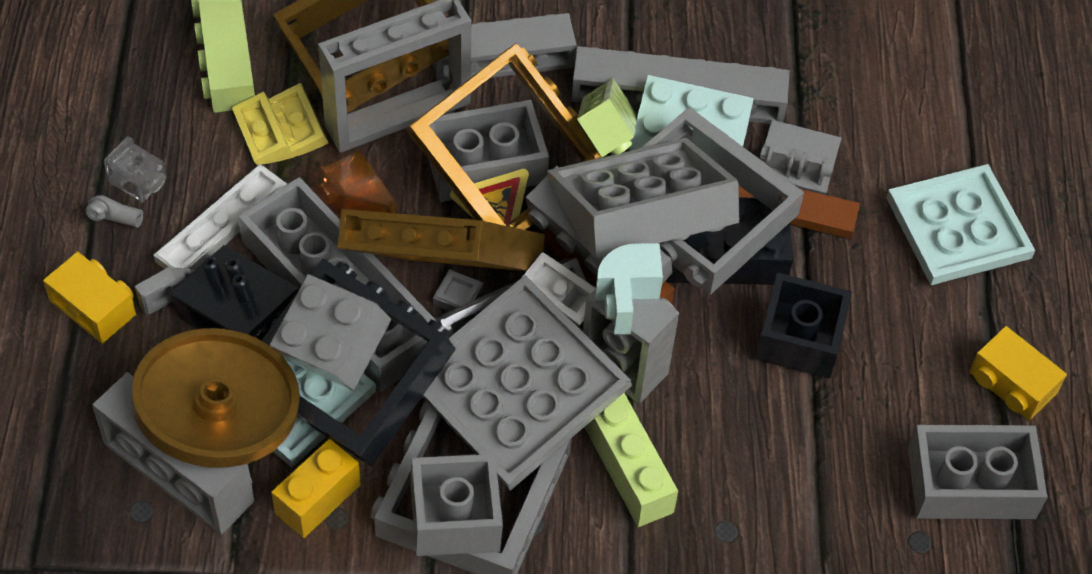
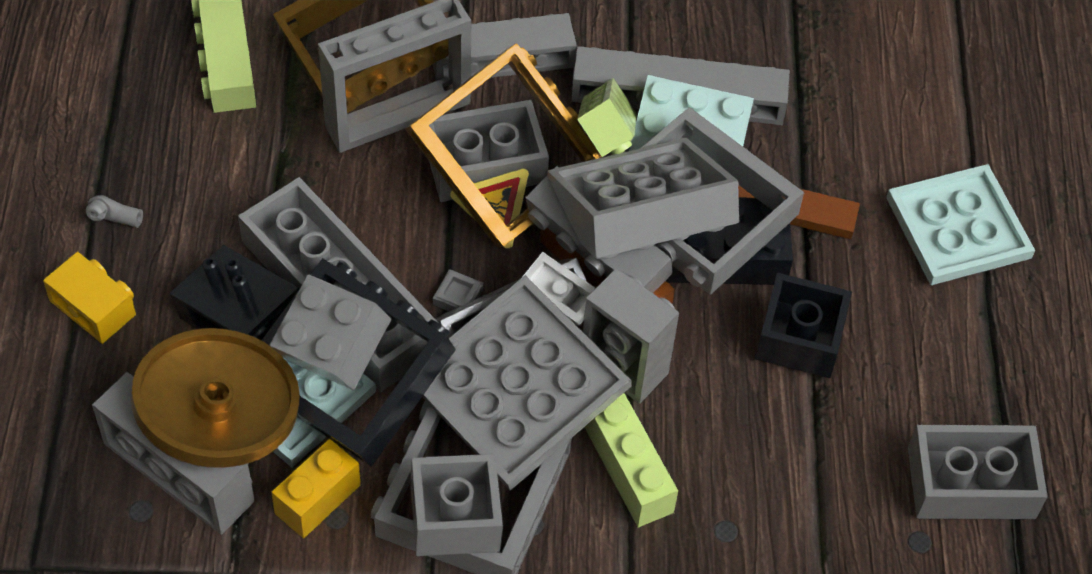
clear brick [104,136,166,203] -> none
light grey tile [135,267,196,316] -> none
white tile [154,164,287,269] -> none
light yellow slope [232,83,329,165] -> none
clear orange slope [319,150,397,216] -> none
pearl gold window [337,209,545,271] -> none
light aqua brick [595,243,663,335] -> none
light grey hinge [760,120,841,195] -> none
yellow brick [969,326,1067,421] -> none

